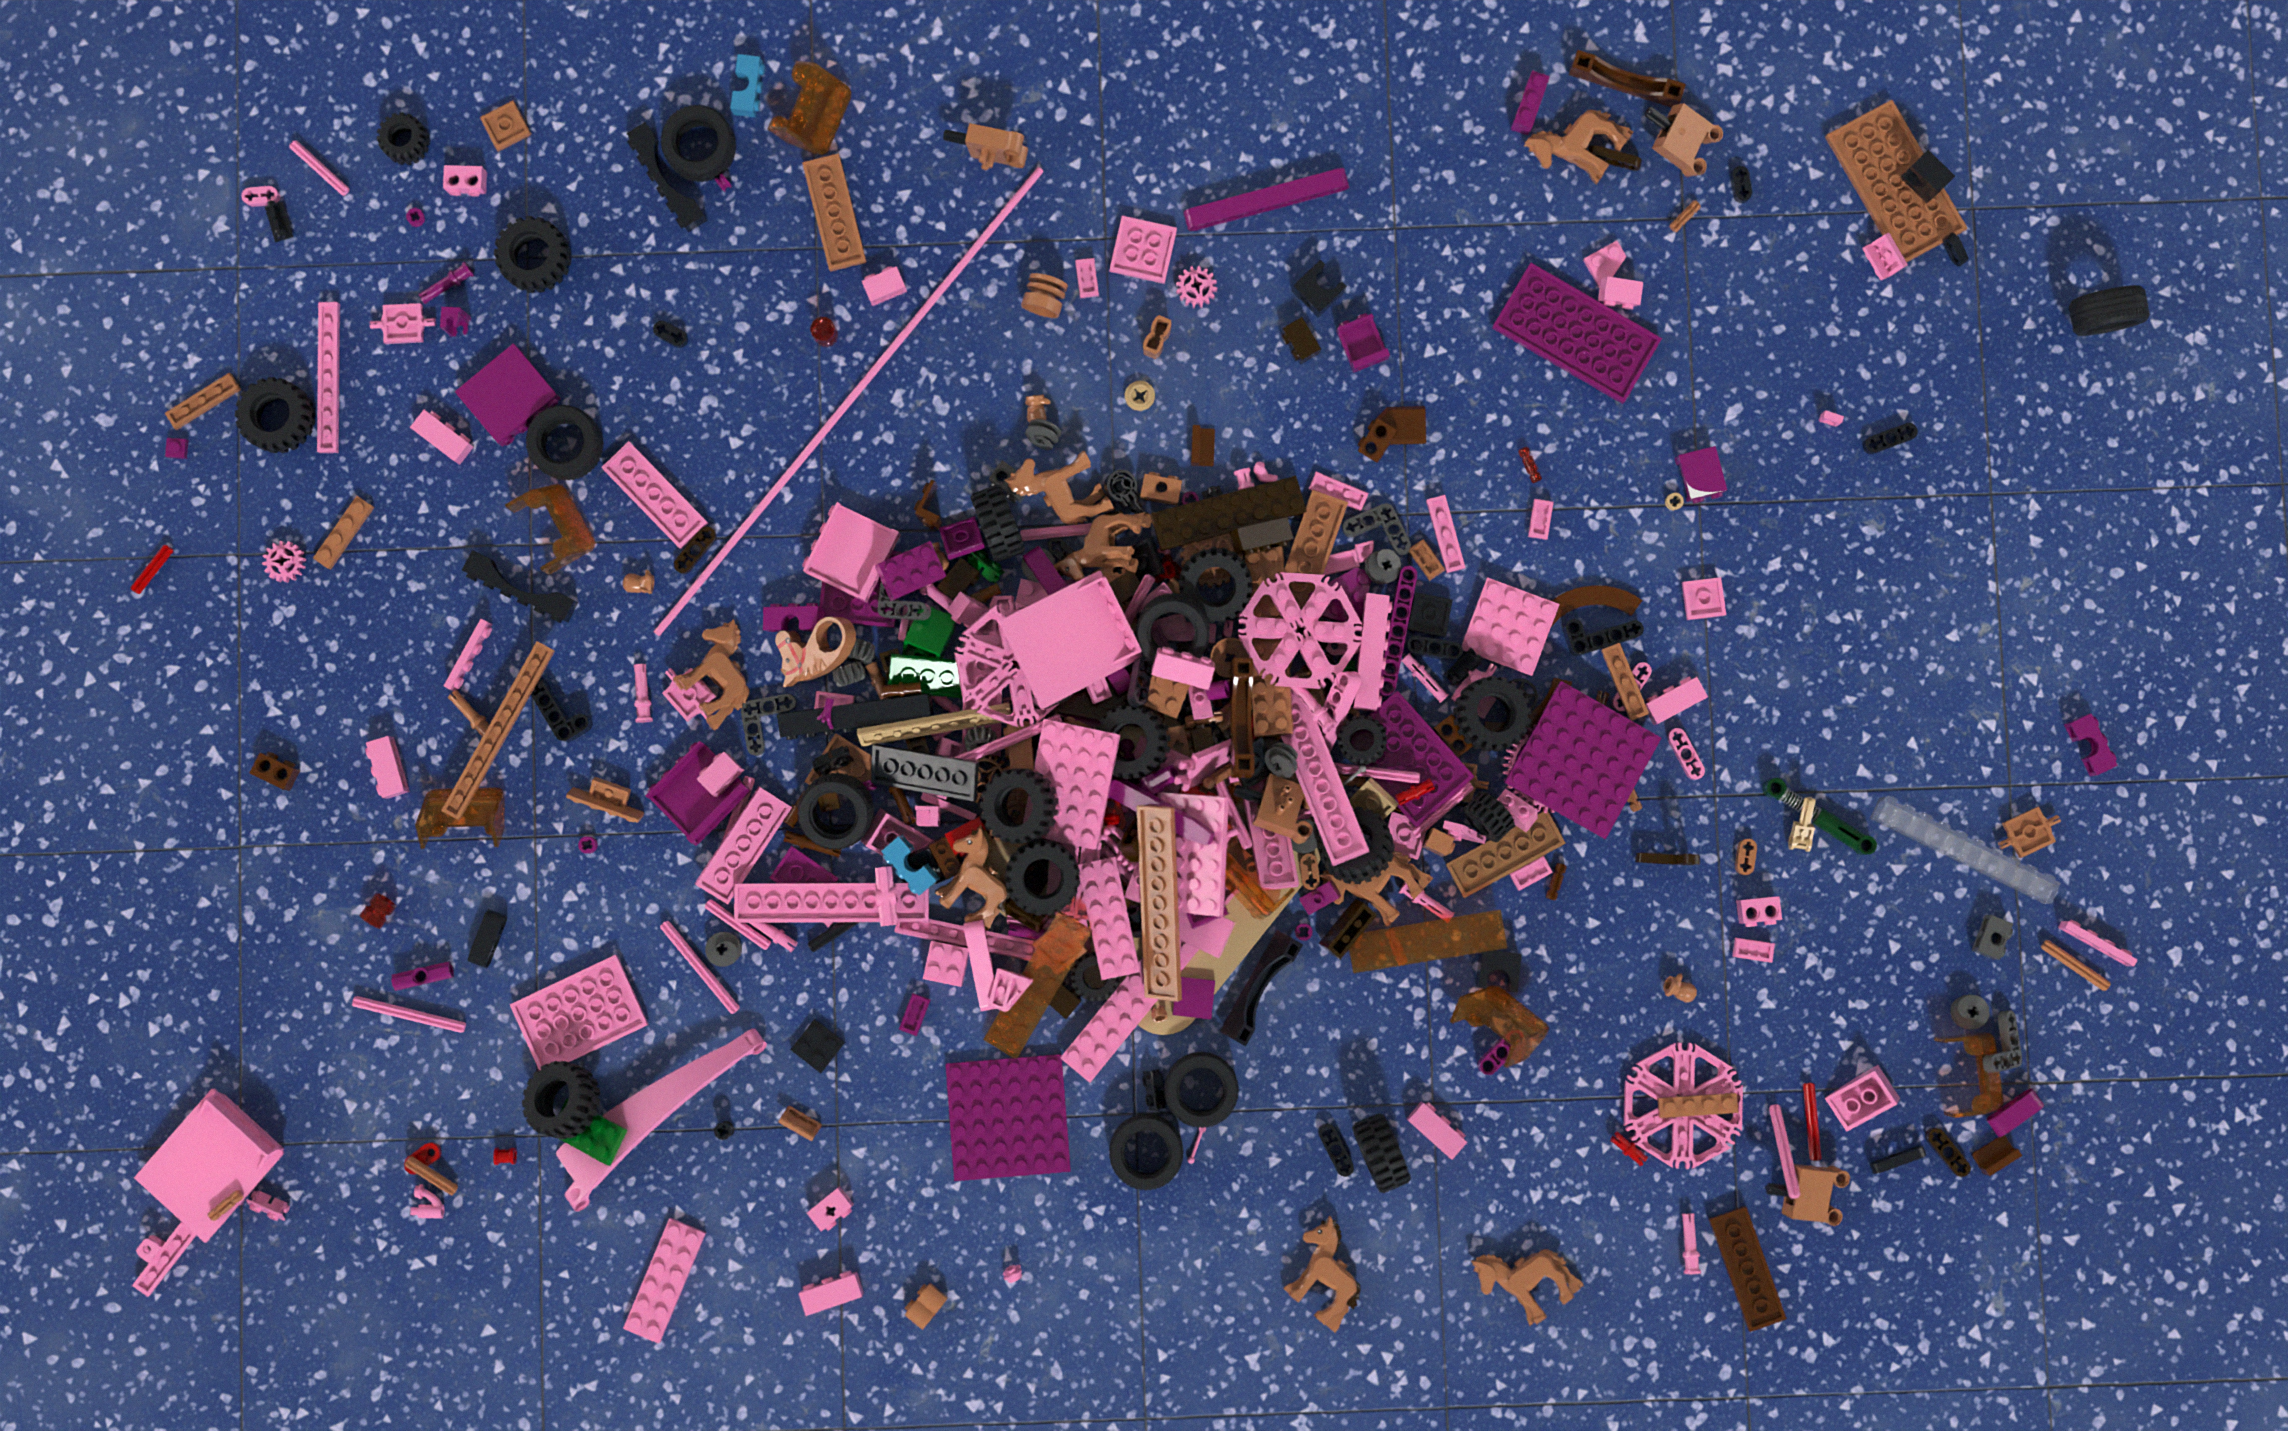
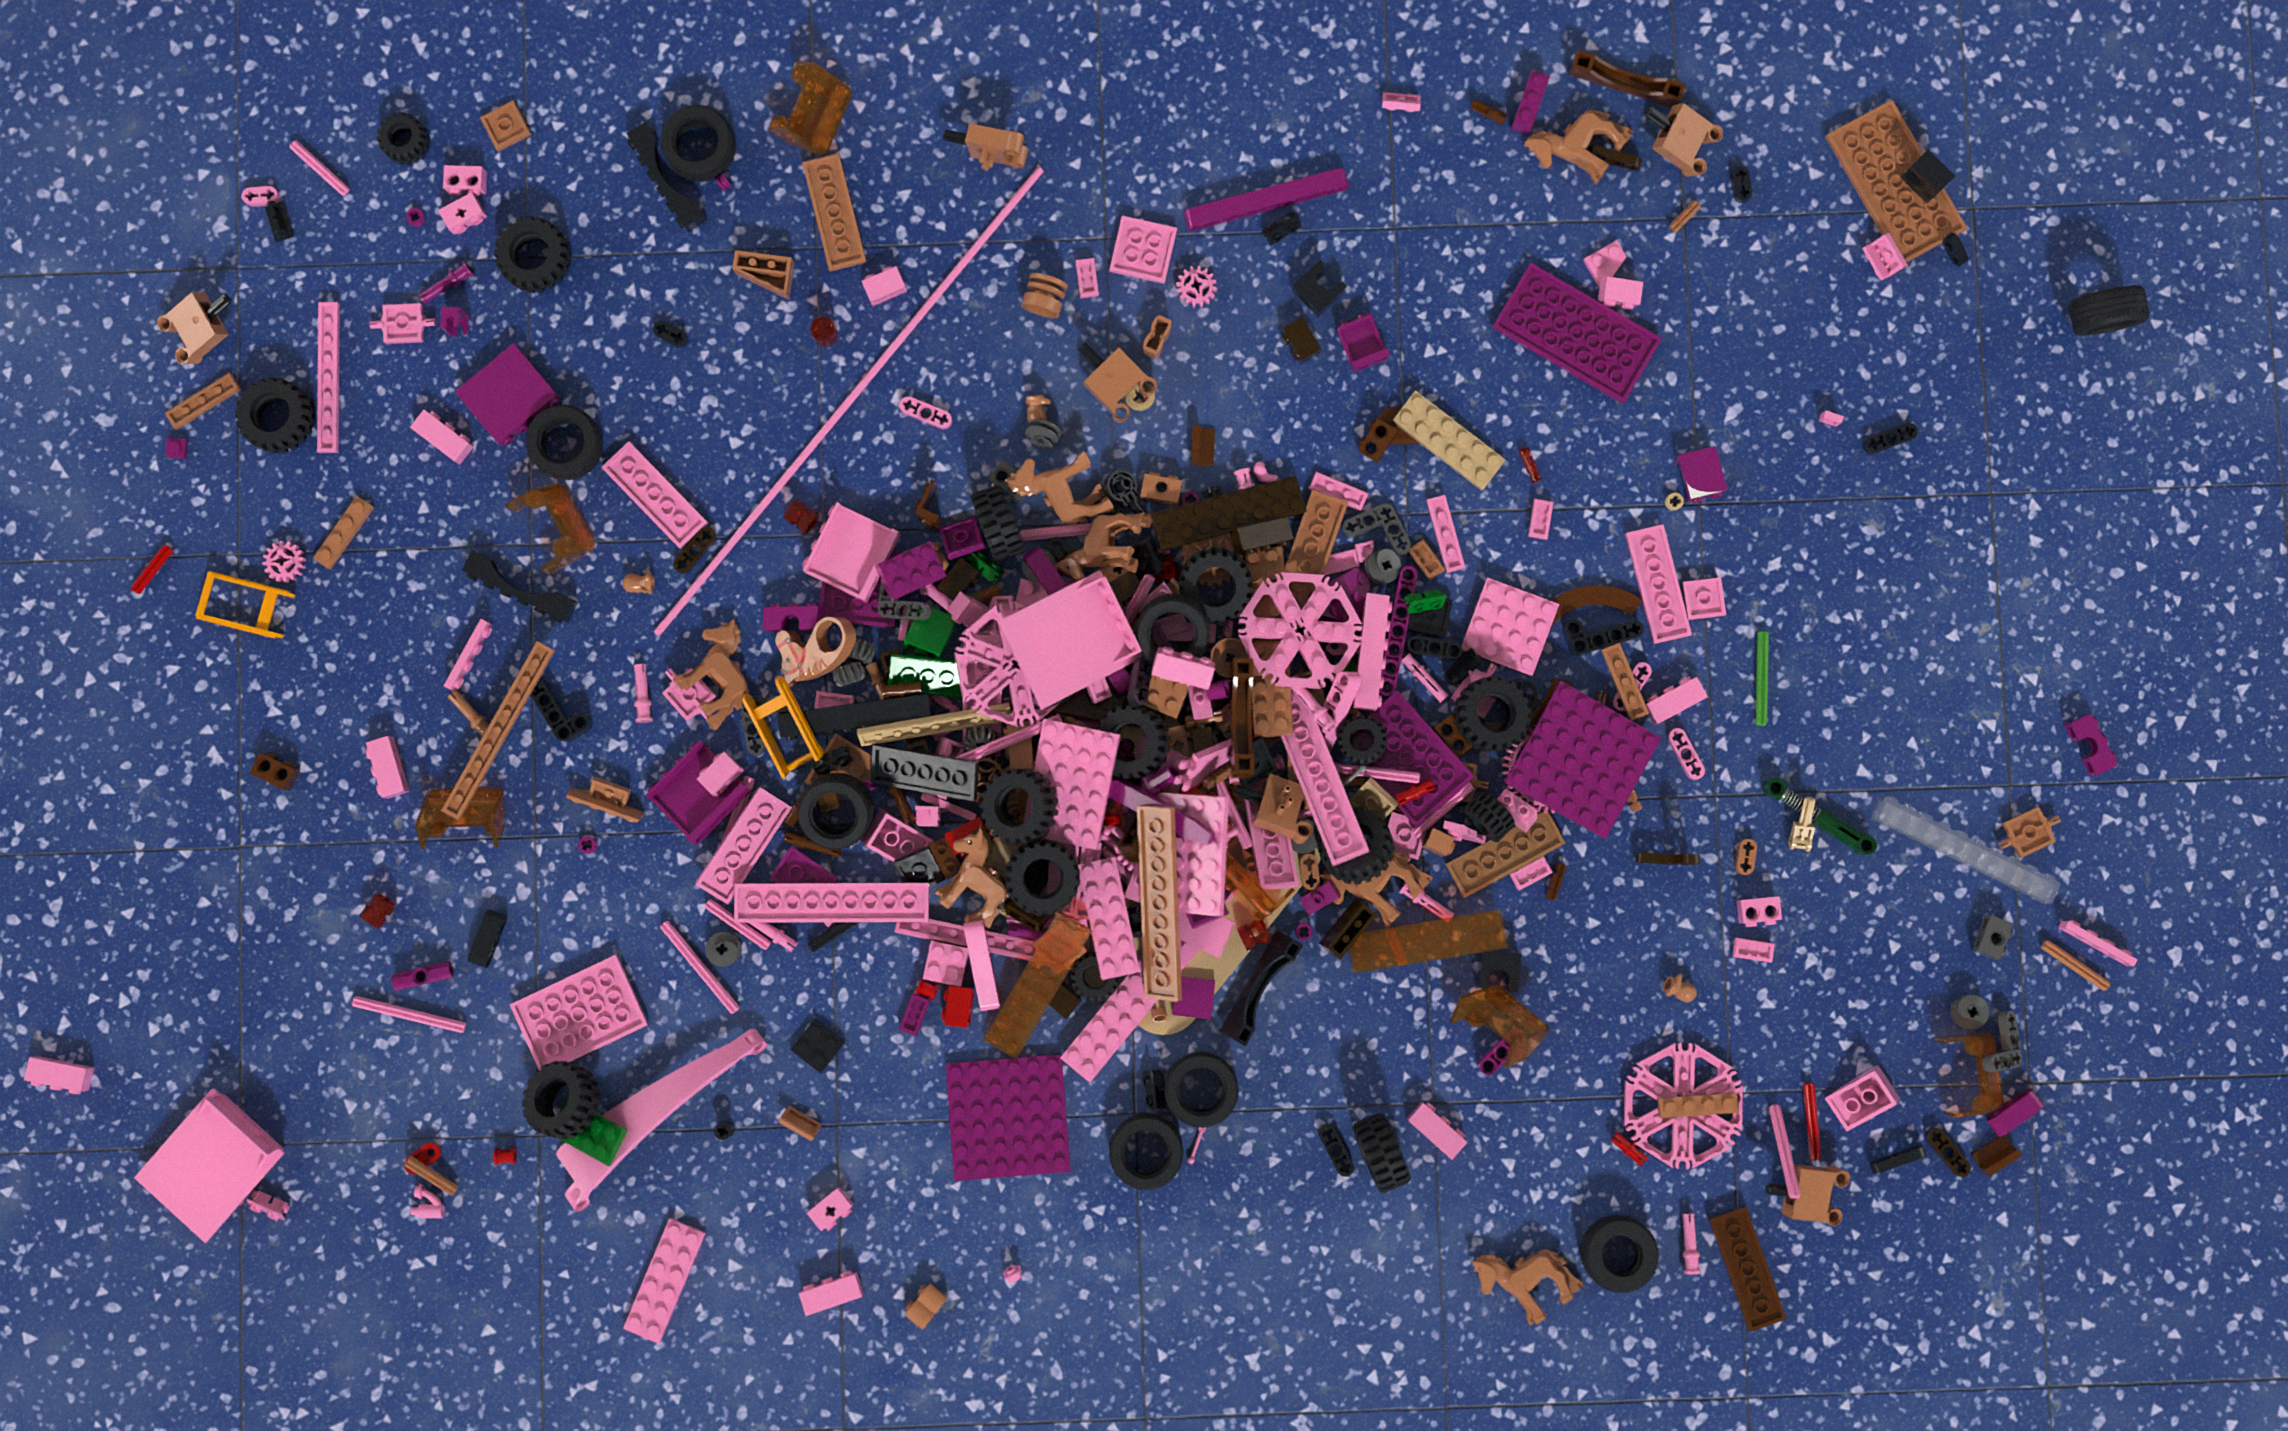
bright pink plate [132,1222,197,1297] -> none
nougat axle [207,1190,244,1221] -> none
dark azure arch [730,54,765,117] -> none
magenta bar [817,698,834,729] -> none
bright pink piece [875,866,898,926] -> none
dark azure arch [881,834,940,896] -> none
bright pink wing [988,968,1033,1012] -> none
dark grey piece [1264,742,1298,779] -> none
nougat animal [1283,1216,1361,1332] -> none
none -> bright pink brick [24,1056,94,1094]
none -> piece [157,292,232,364]
none -> light orange piece [195,571,295,639]
none -> bright pink brick [438,192,487,235]
none -> nougat wedge [732,250,795,300]
none -> light orange piece [742,676,824,779]
none -> clear red wheel [783,499,820,534]
none -> bright pink beam [900,397,952,429]
none -> red bush [915,978,940,1001]
none -> red brick [941,985,975,1028]
none -> nougat piece [1078,343,1157,423]
none -> clear red wheel [1237,917,1272,951]
none -> black hinge [1262,212,1302,246]
none -> bright pink plate [1382,92,1421,112]
none -> tan plate [1392,390,1505,491]
none -> green hinge [1404,589,1447,614]
none -> reddish brown axle [1470,99,1508,125]
none -> black tyre [1580,1215,1659,1293]
none -> bright pink plate [1625,524,1692,644]
none -> bright green axle [1756,631,1769,726]

